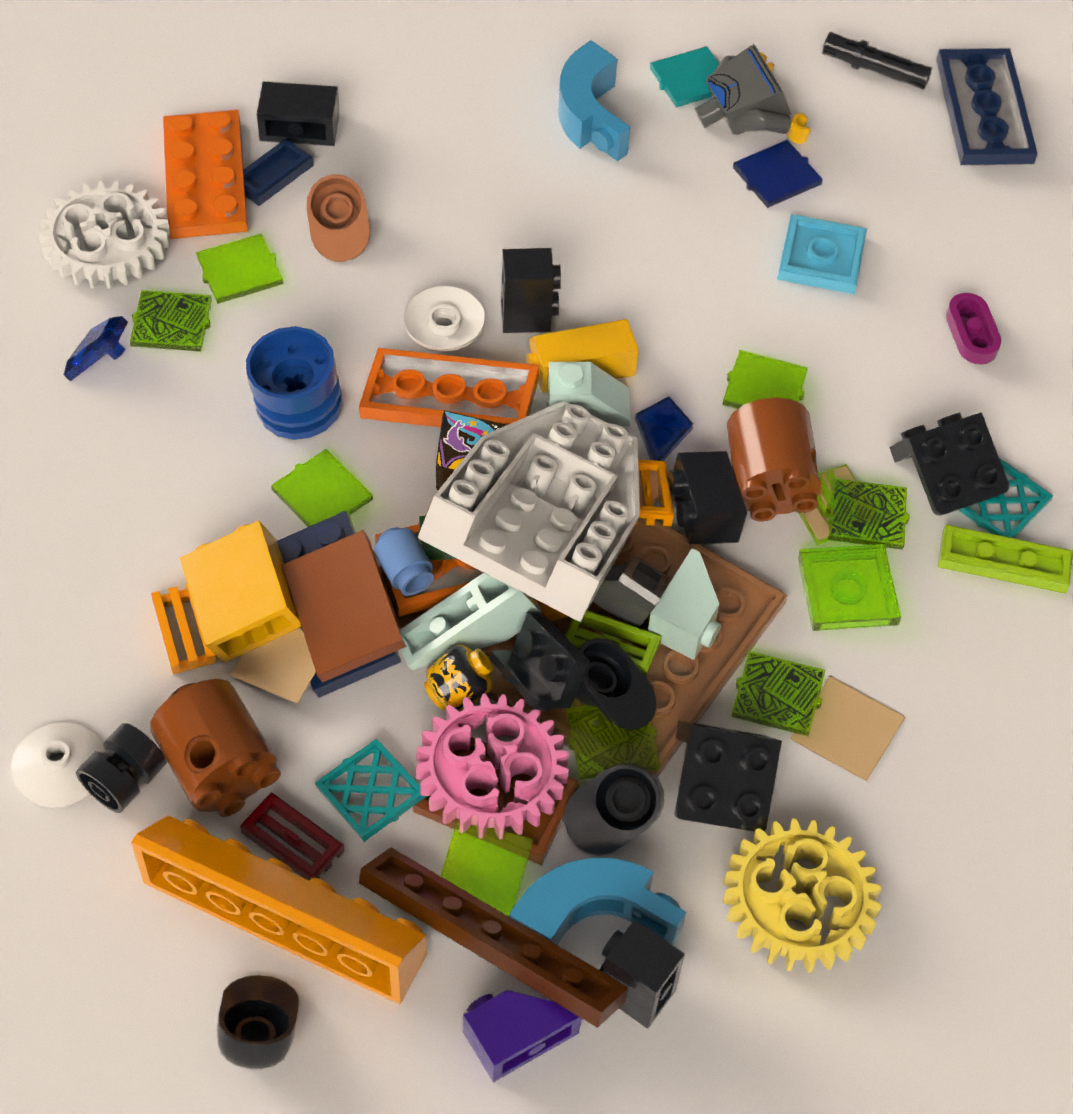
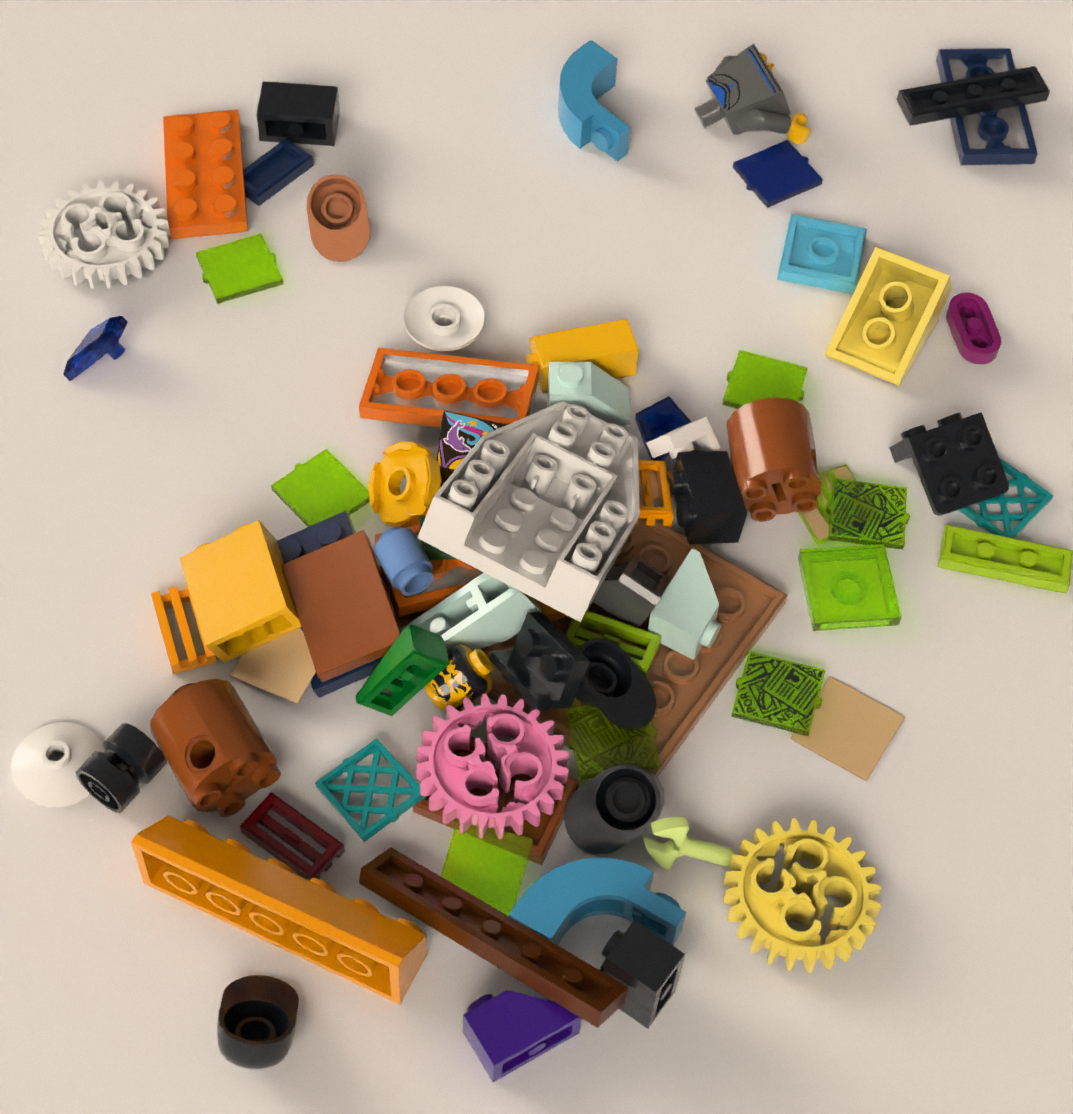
clear neon green piece [130,290,212,352] -> none
blue wheel [246,326,343,440] -> none
black brick [501,248,561,333] -> none
teal piece [650,46,720,108] -> none
black bracket [674,720,782,832] -> none
black pin [822,31,933,90] -> none
none -> green slope [355,624,450,716]
none -> yellow tile [368,441,441,528]
none -> yellowish green bar [644,816,734,870]
none -> white bracket [646,416,722,459]
none -> light yellow slope [825,247,952,386]
none -> black tile [896,66,1050,126]

